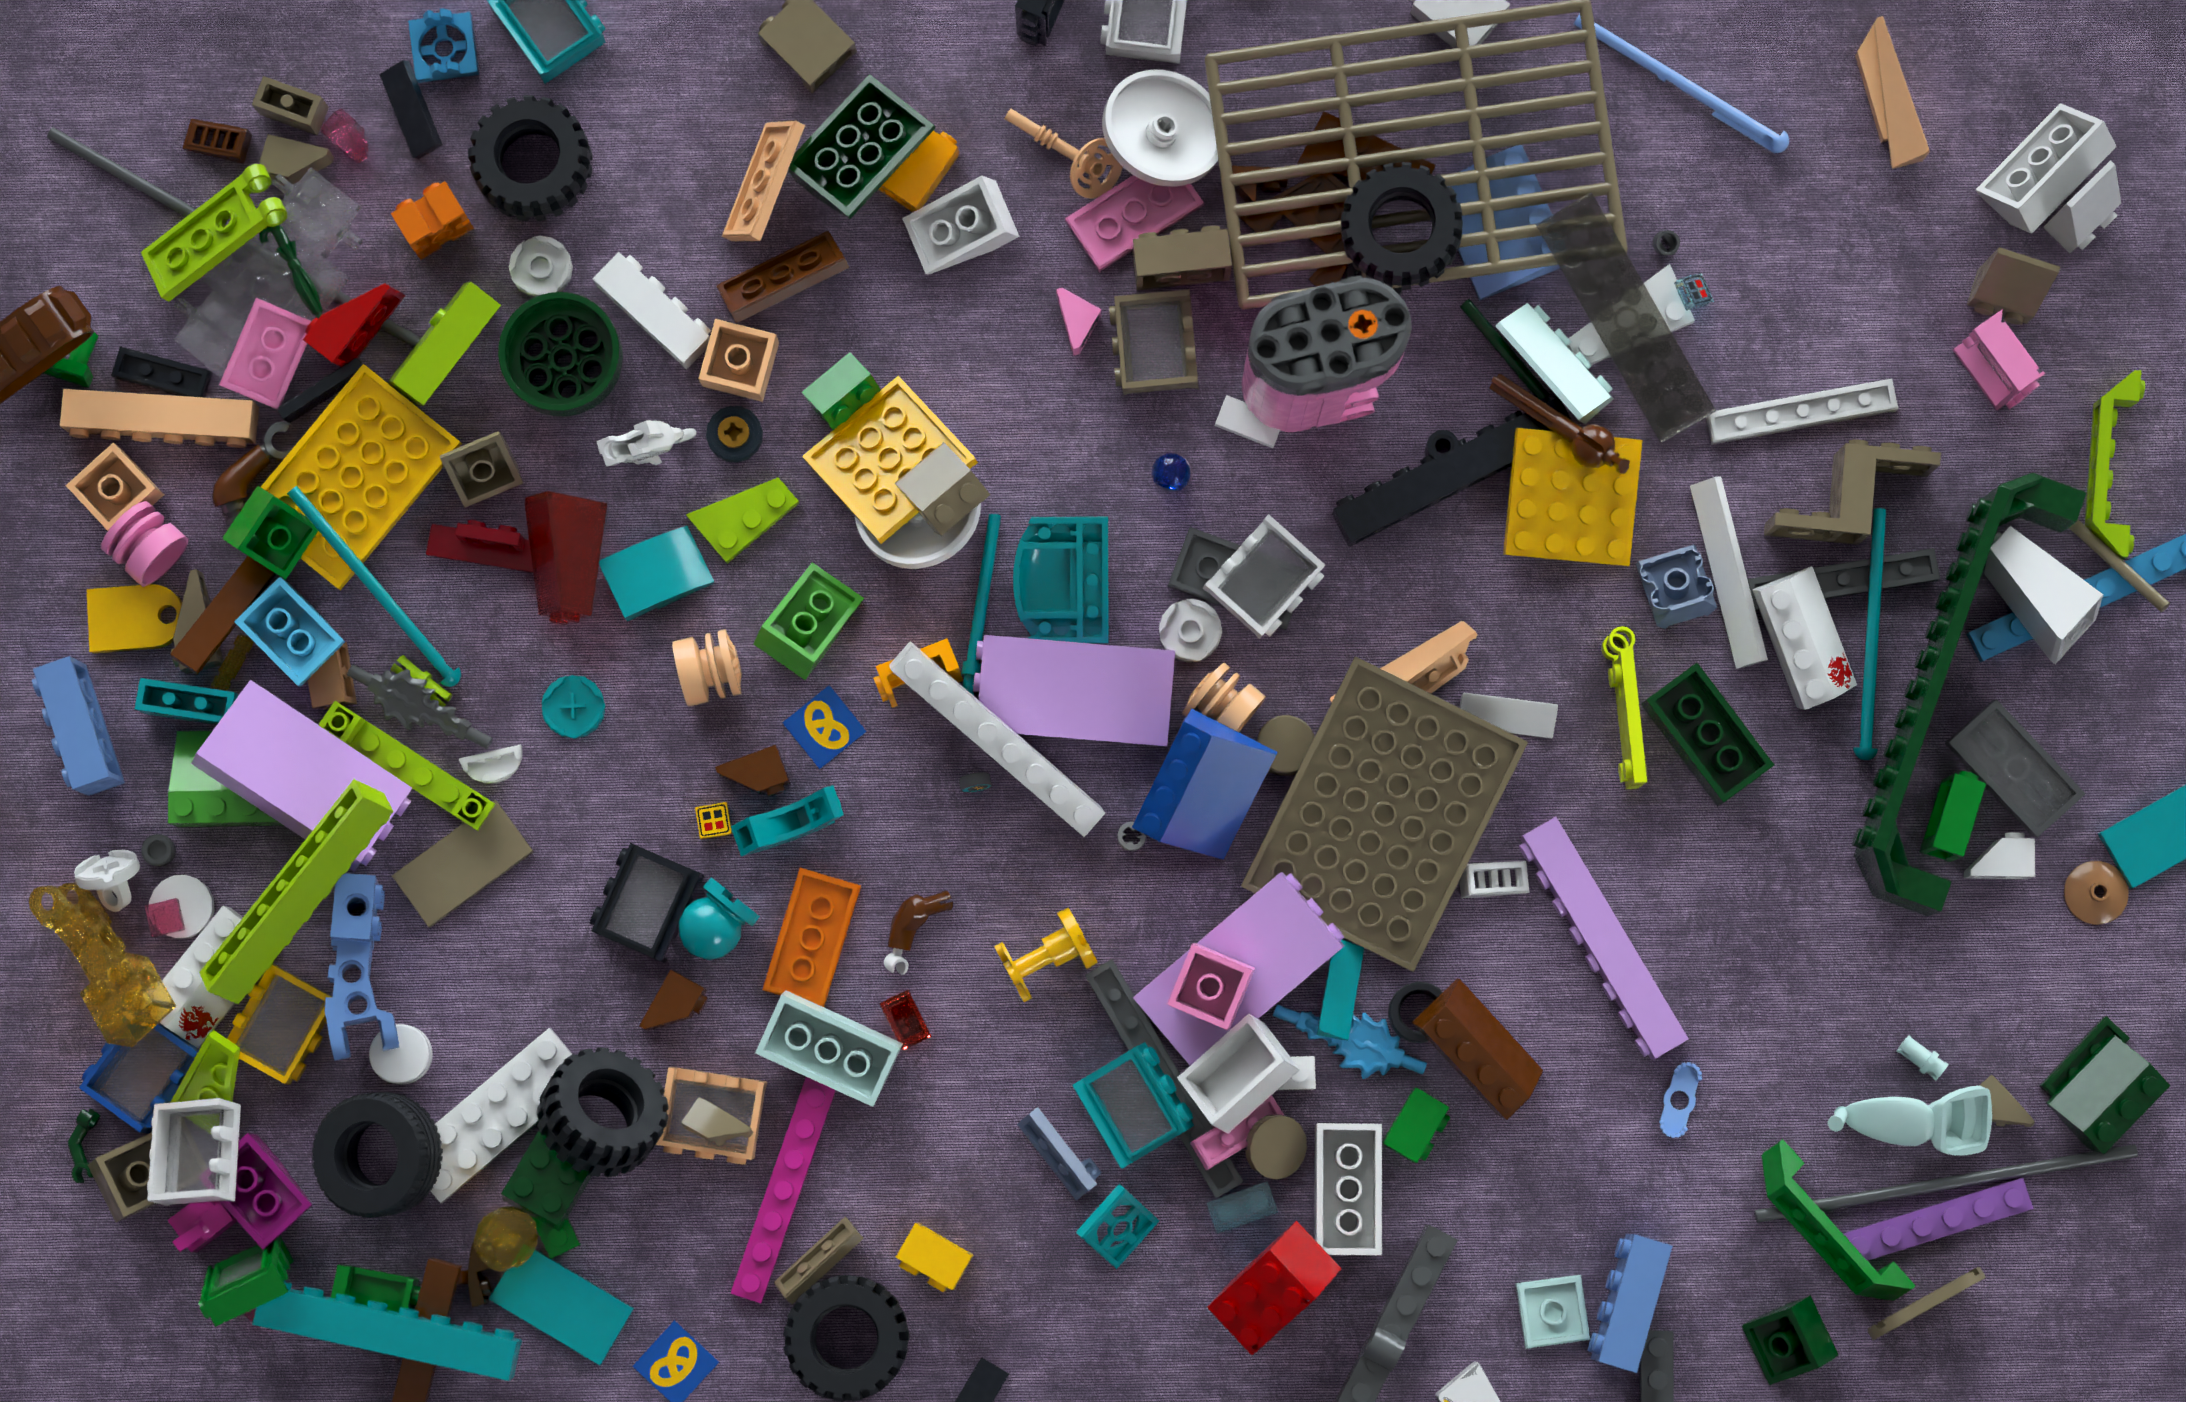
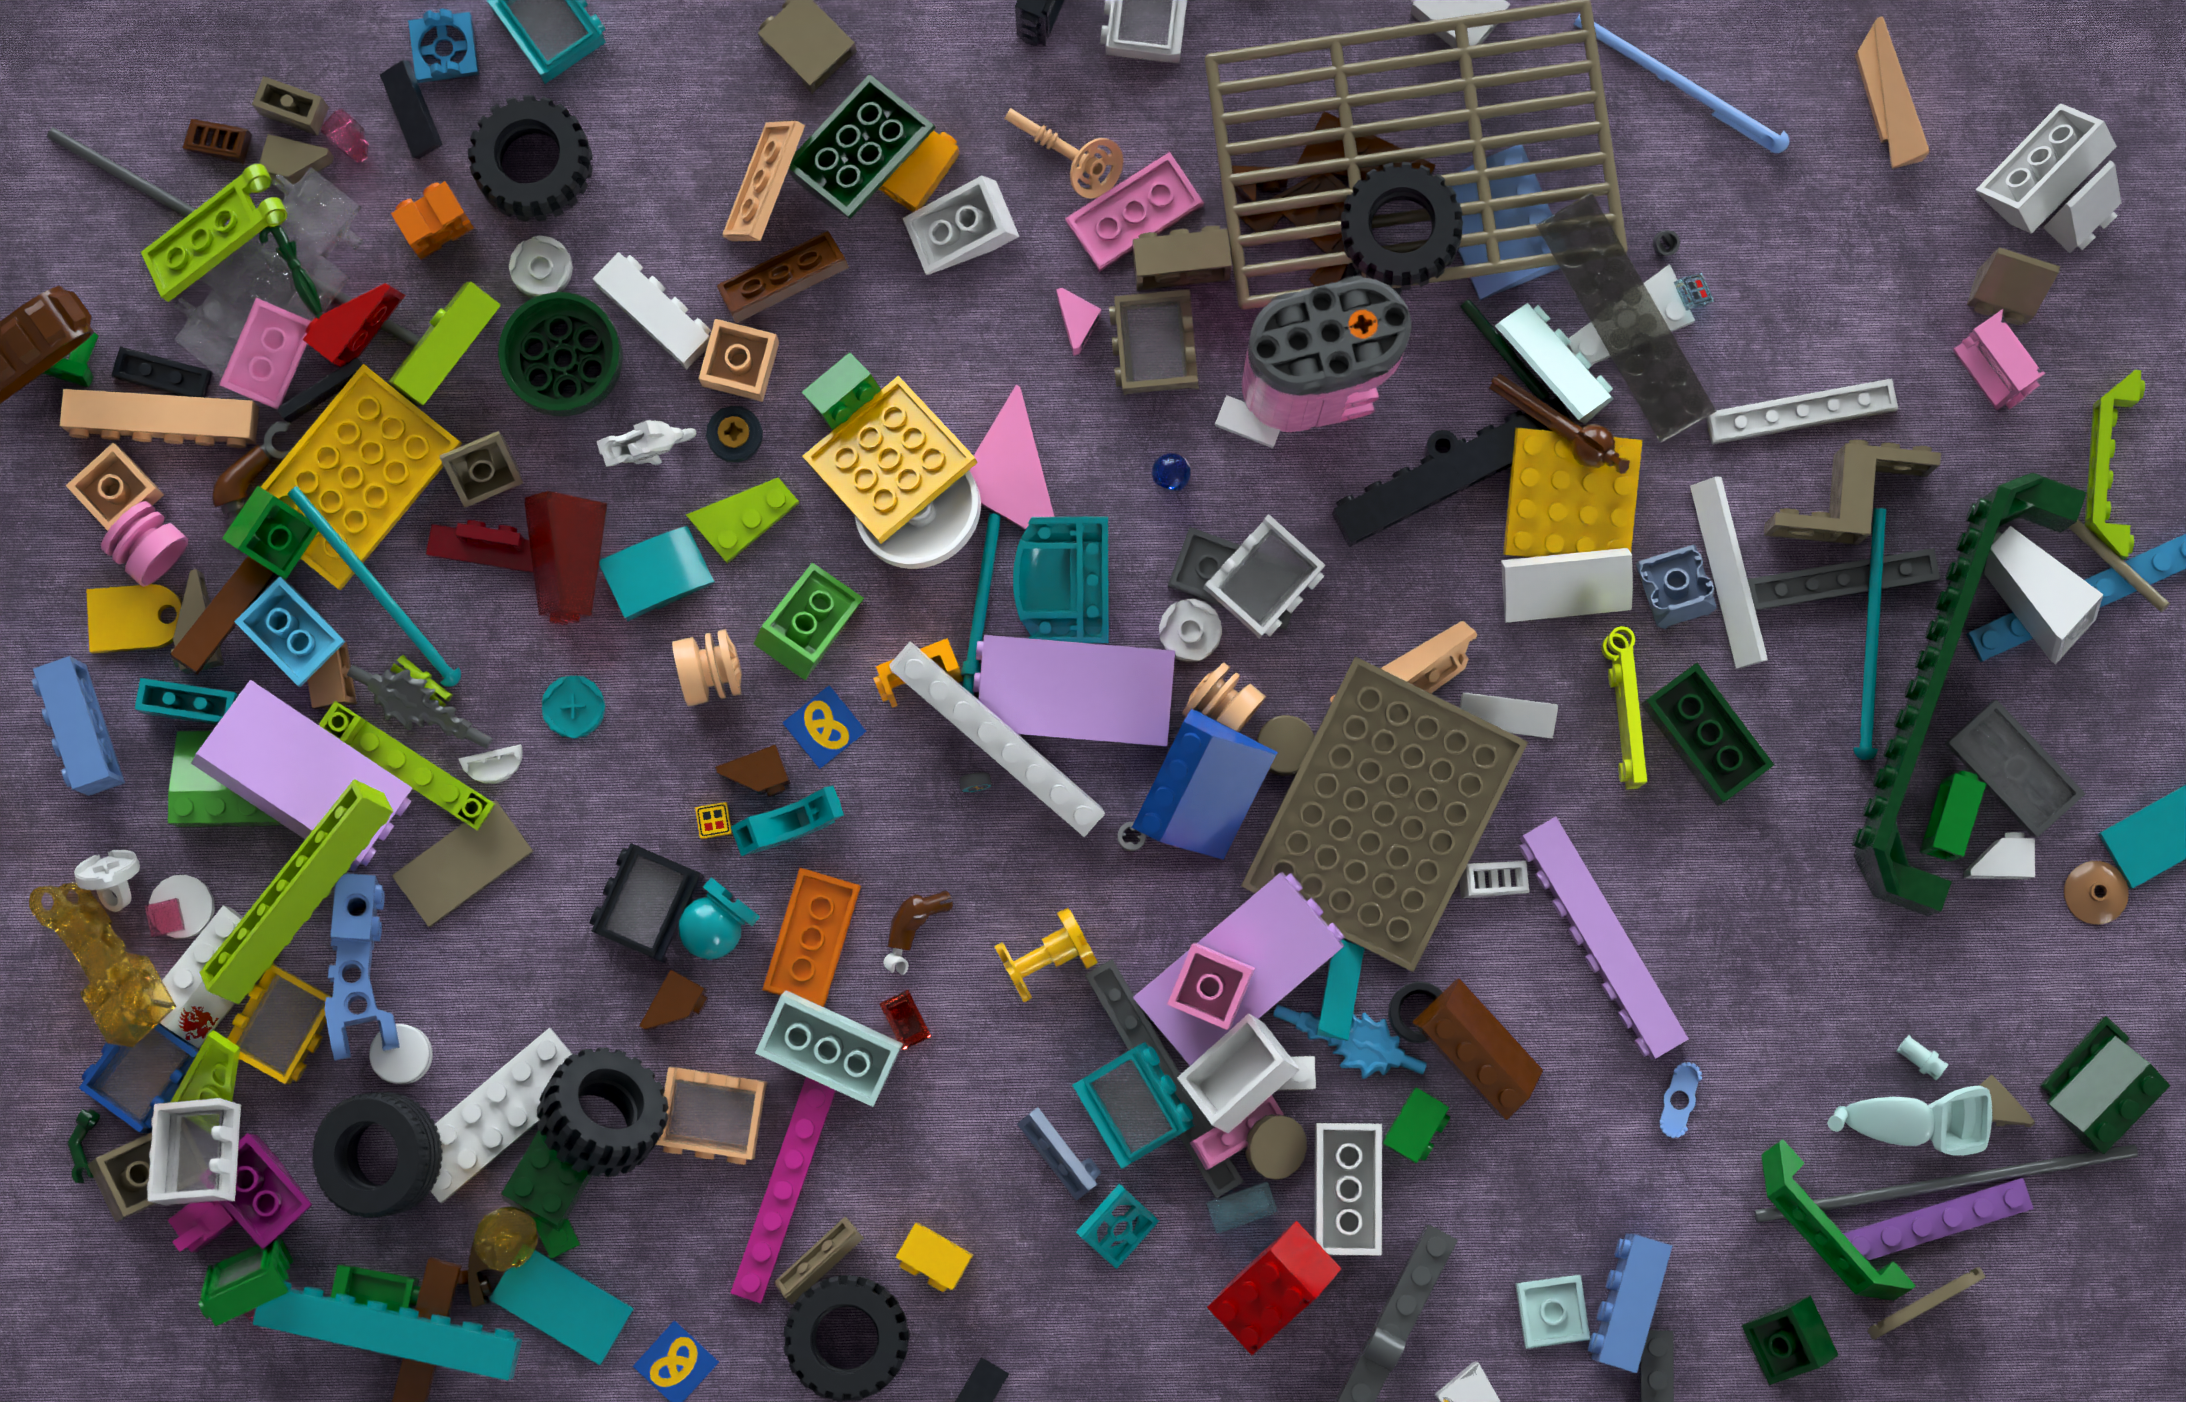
dark grey tile [141,834,176,867] -> none
clear yellow axle [211,634,254,691] -> none
dark tan slope [681,1097,753,1146] -> none
slope [895,442,991,536] -> none
white dish [1102,70,1218,187] -> none
white slope [1752,566,1857,710] -> none
none -> bright pink tile [969,385,1055,530]
none -> white slope [1501,548,1633,623]

